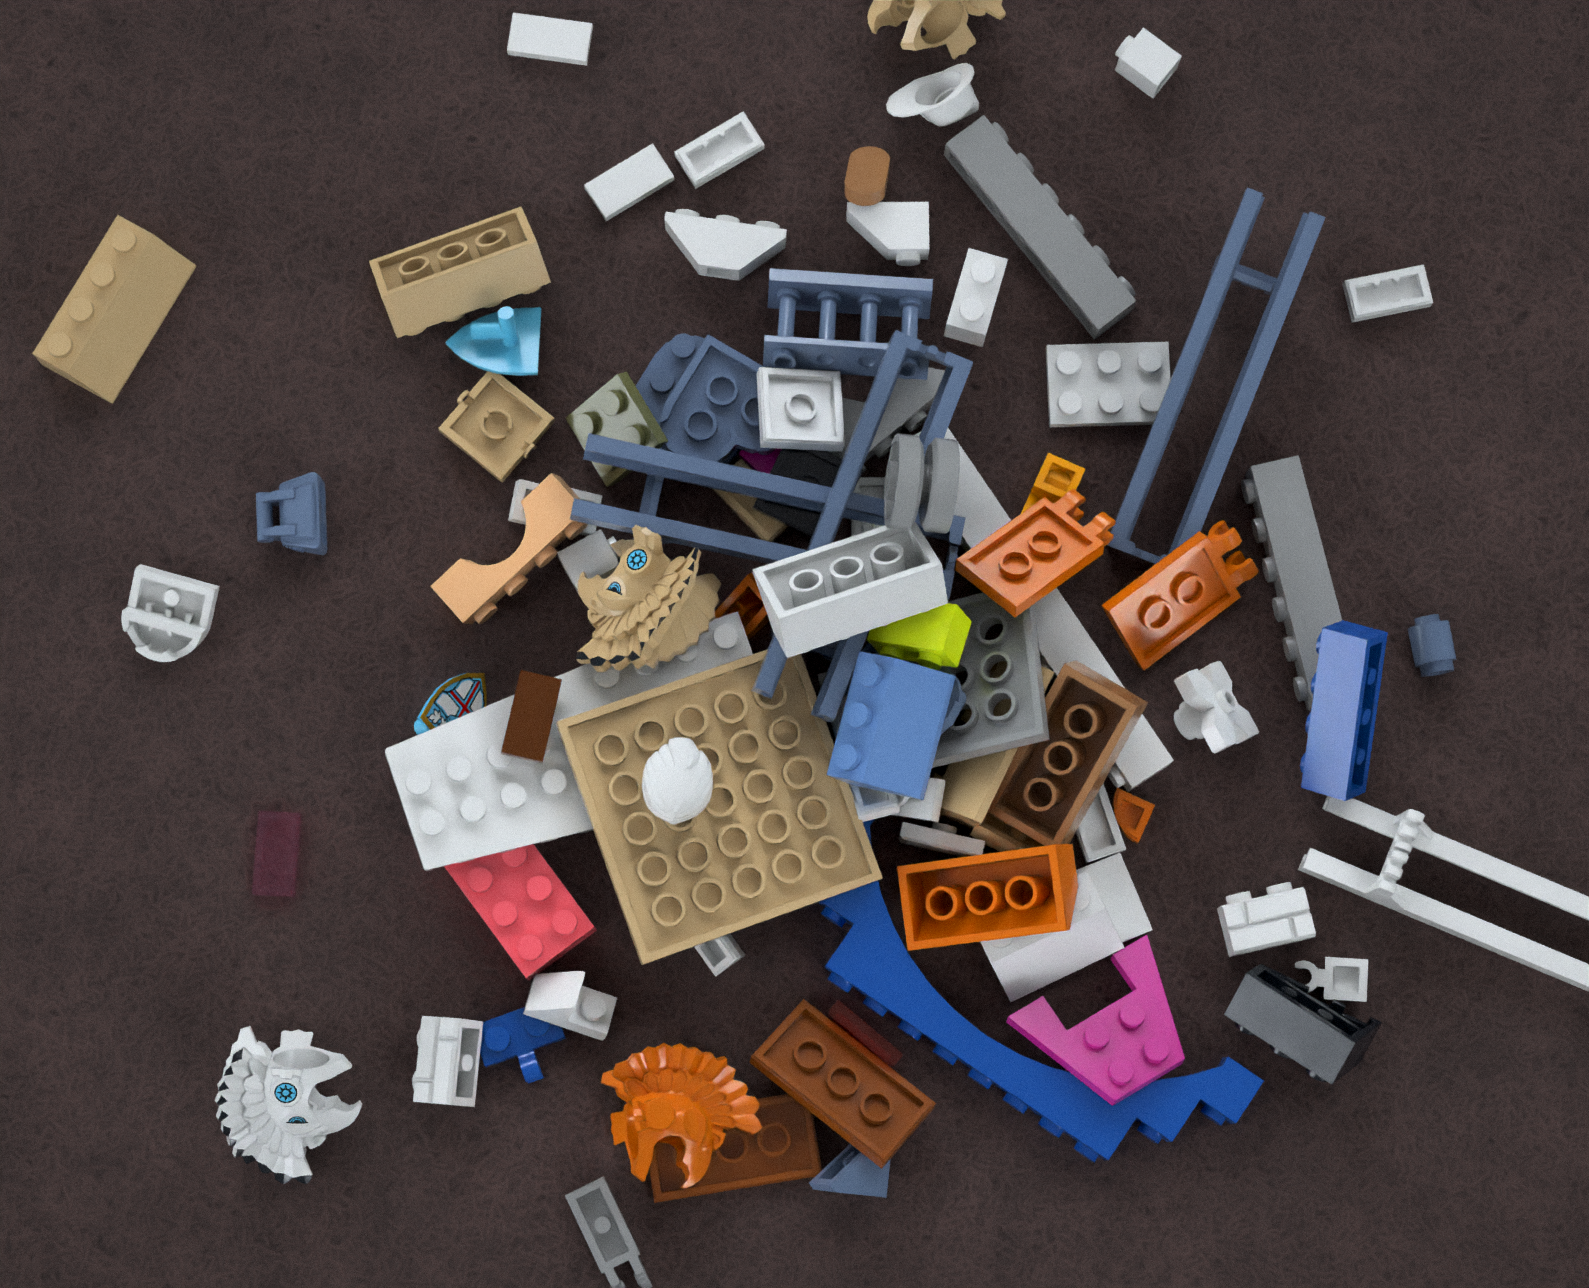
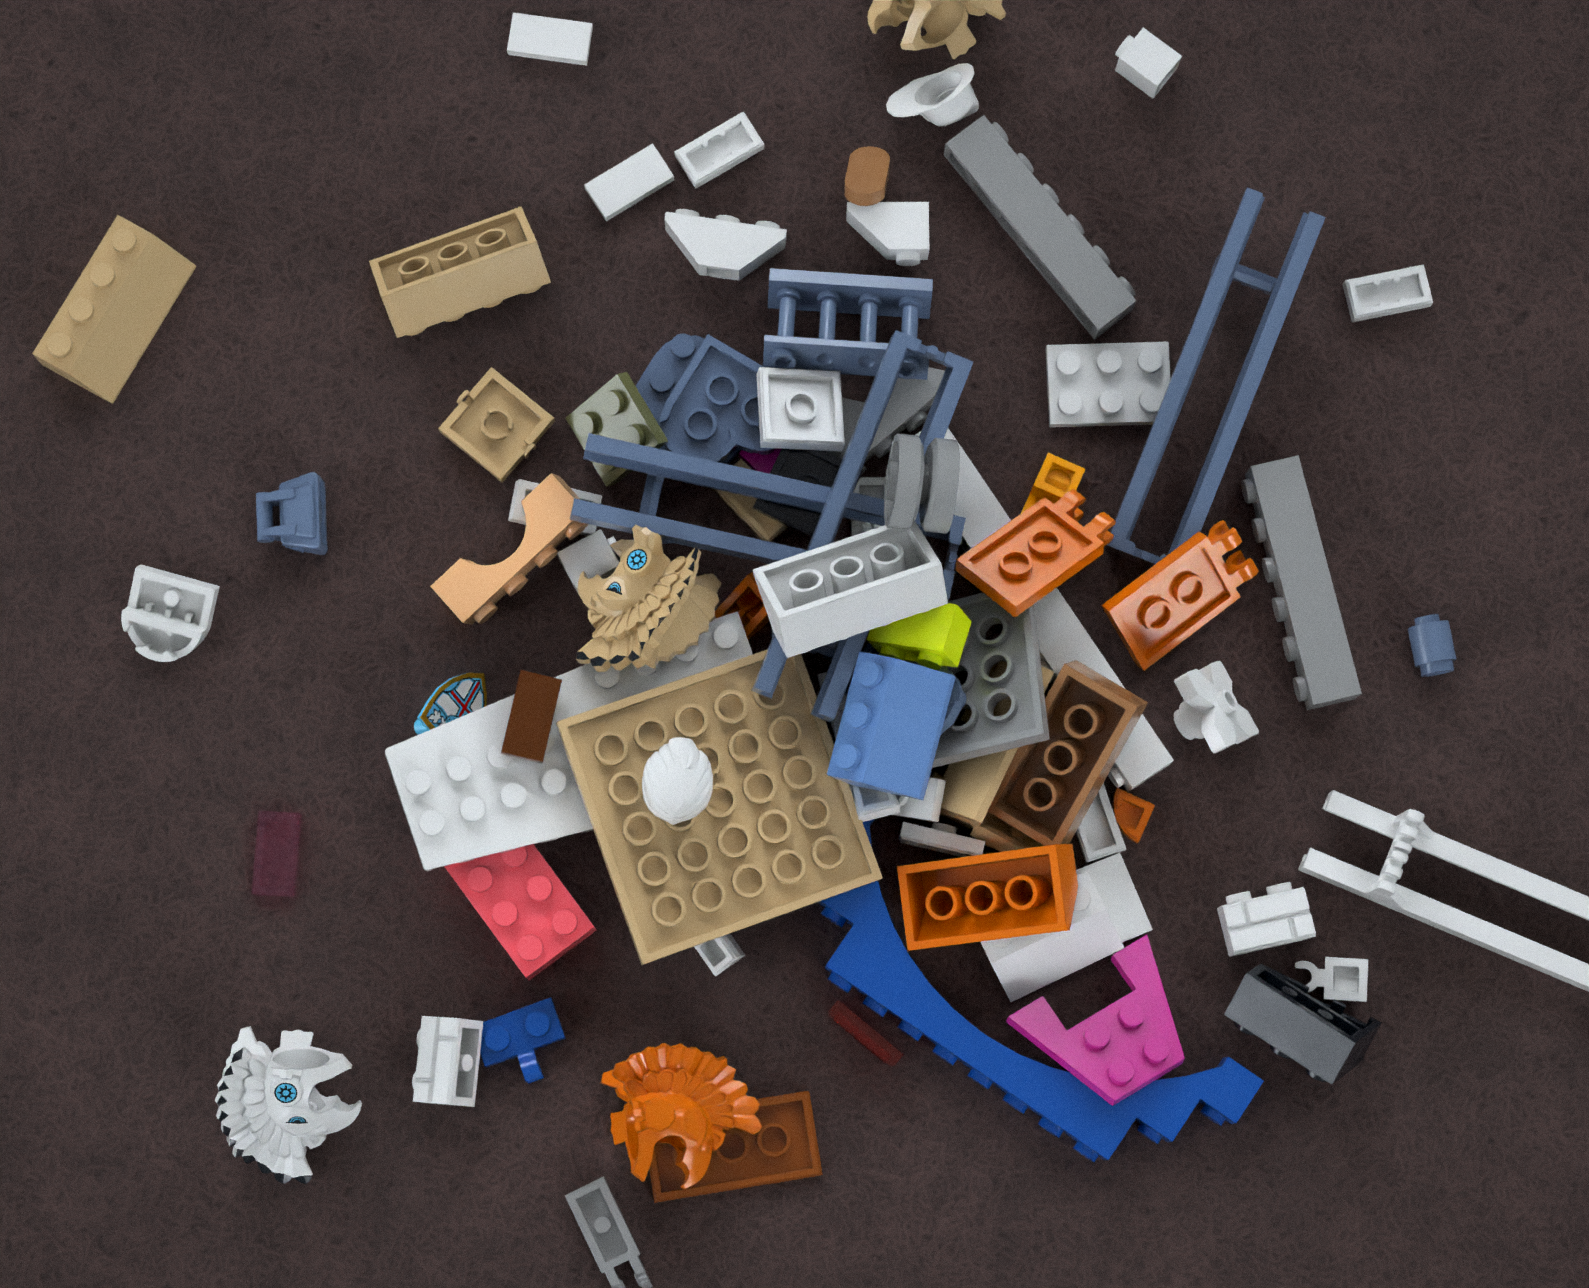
medium azure shield [445,306,541,376] -> none
white slope [523,971,617,1041] -> none
dark orange tile [749,999,936,1169] -> none
sand blue slope [809,1144,891,1198] -> none
white brick [944,248,1008,347] -> none
brick [1300,620,1388,801] -> none

